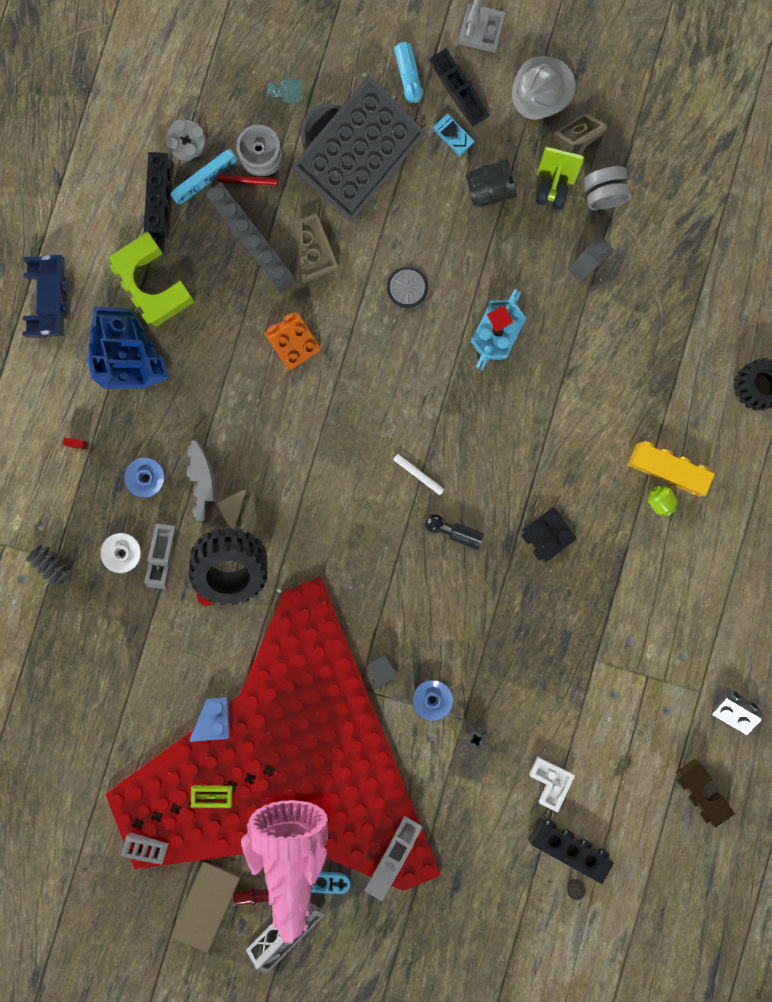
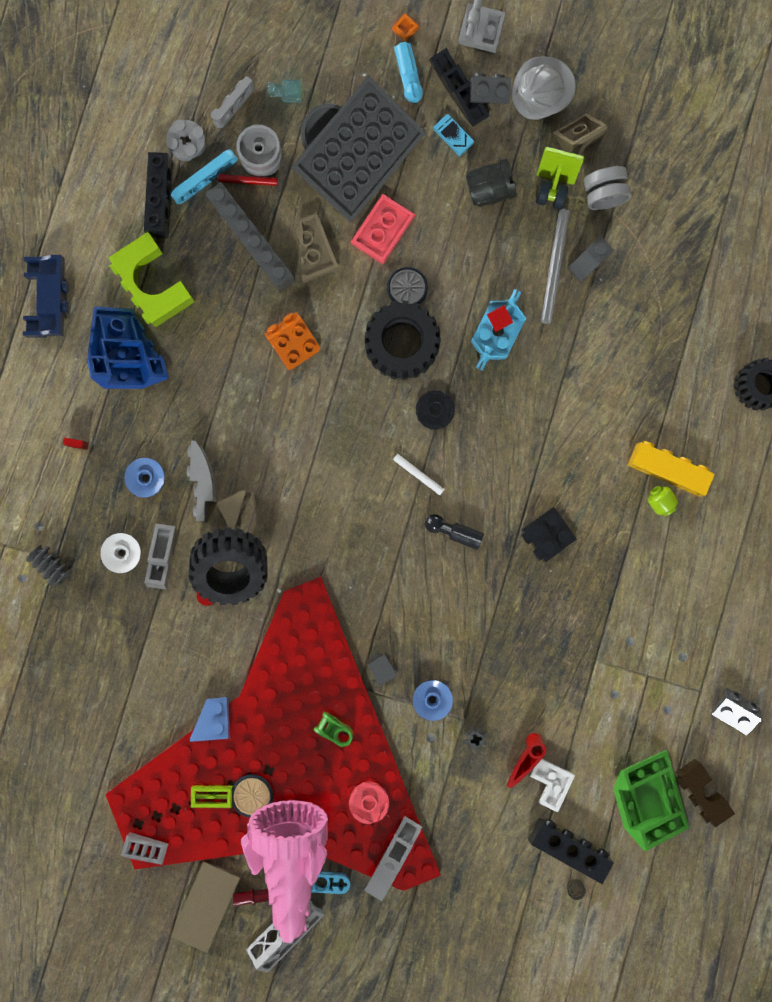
none -> light grey plate [211,76,255,128]
none -> tan wheel [232,775,273,818]
none -> bright green piece [313,712,354,747]
none -> coral tile [349,782,389,824]
none -> coral tile [351,194,415,265]
none -> black tyre [364,300,441,380]
none -> orange tile [392,13,419,42]
none -> black tile [416,390,455,430]
none -> dark grey bracket [468,73,511,104]
none -> red piece [506,733,546,788]
none -> light grey axle [541,209,570,324]
none -> bright green slope [613,750,689,851]

